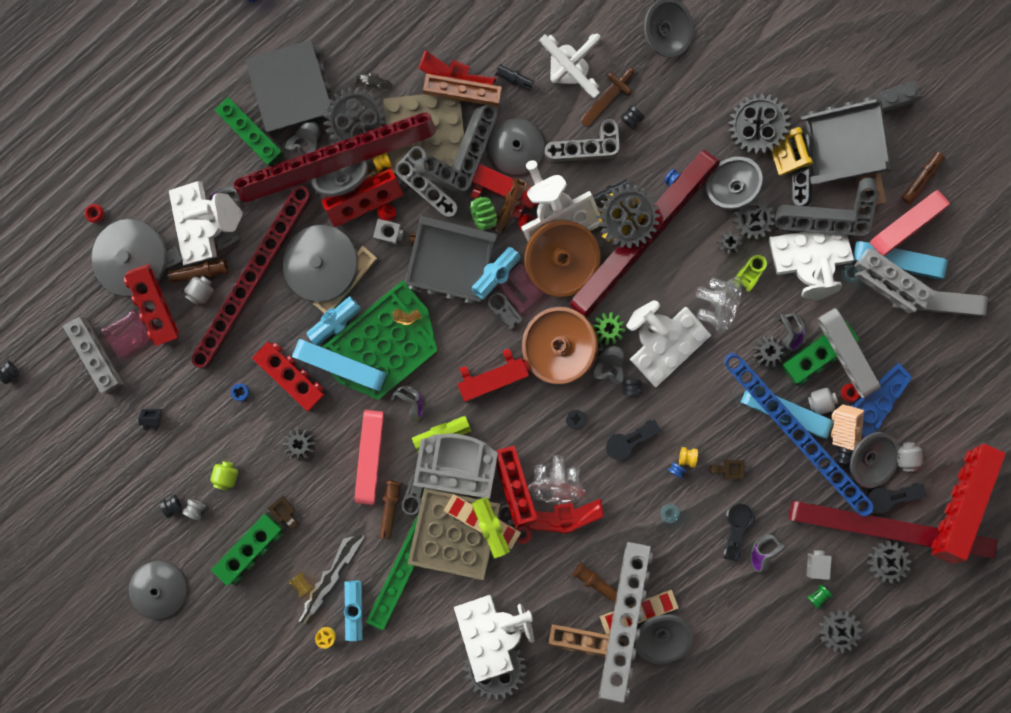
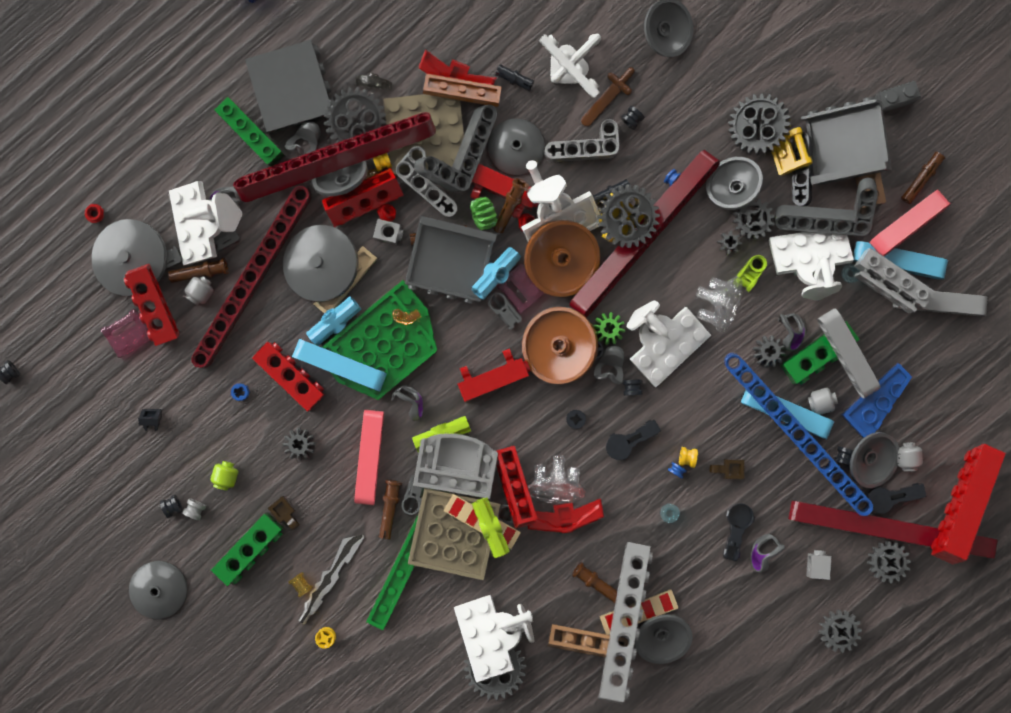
light grey brick [63,316,124,393] -> none
medium azure piece [344,580,363,641] -> none
red plate [516,526,532,544] -> none
green bush [807,584,833,610] -> none
light nougat brick [831,405,864,451] -> none
red plate [841,383,860,402] -> none

